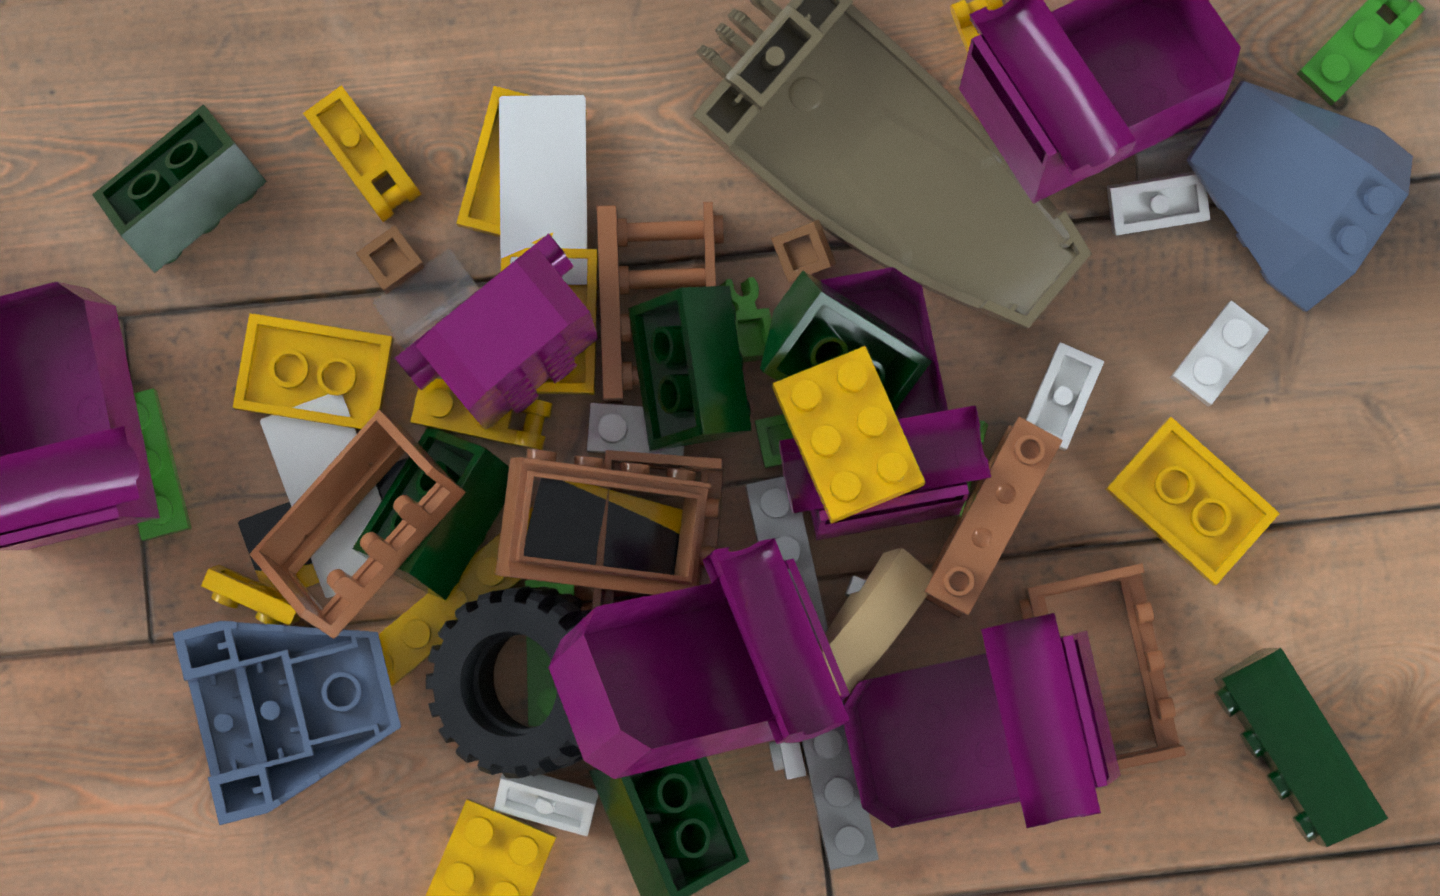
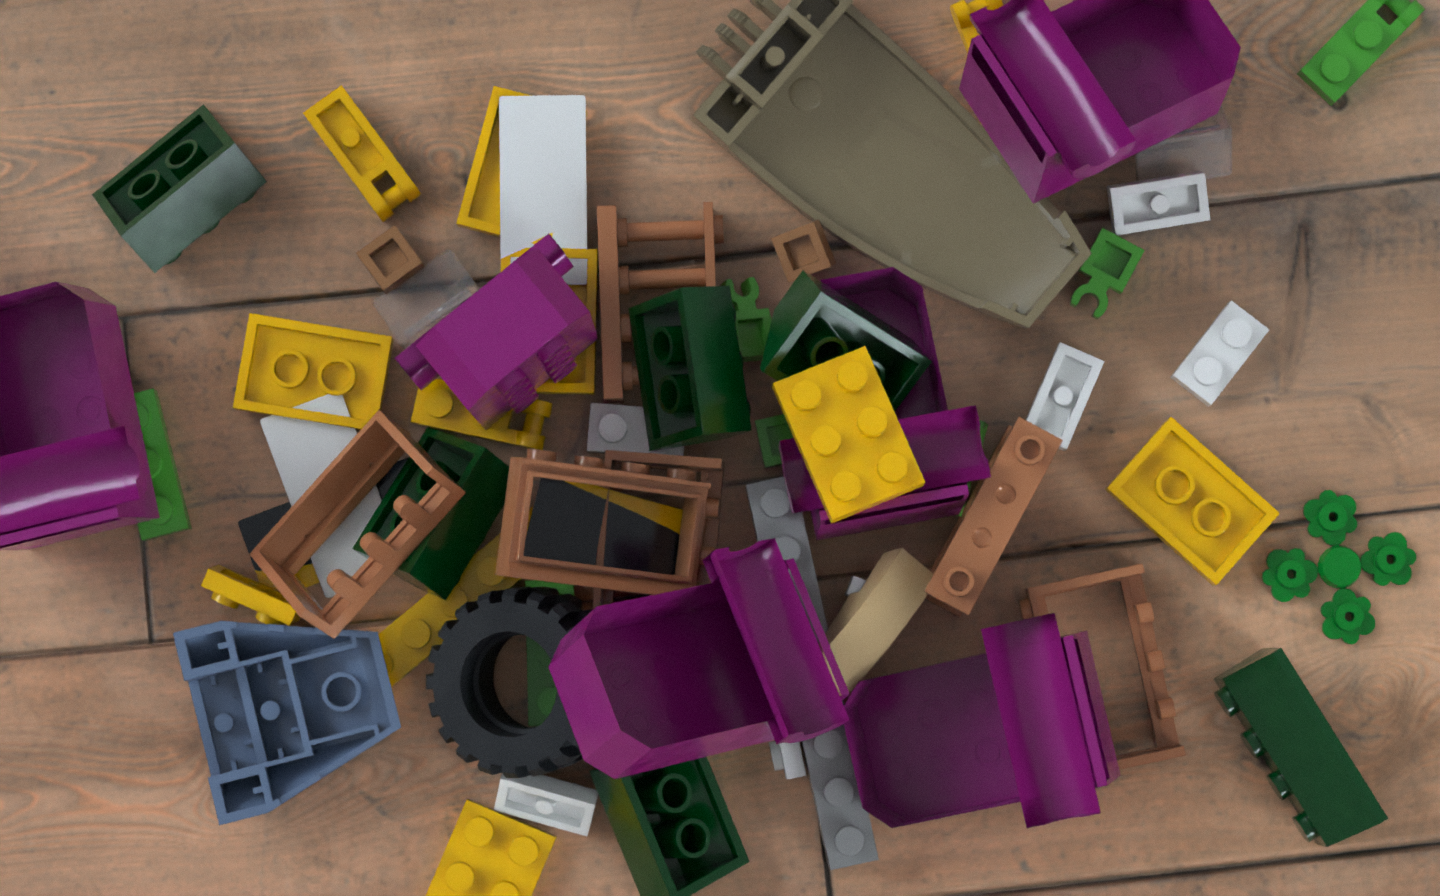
sand blue wedge [1186,81,1413,312] -> none
none -> bright green plate [1070,227,1145,319]
none -> green plant [1262,490,1416,644]

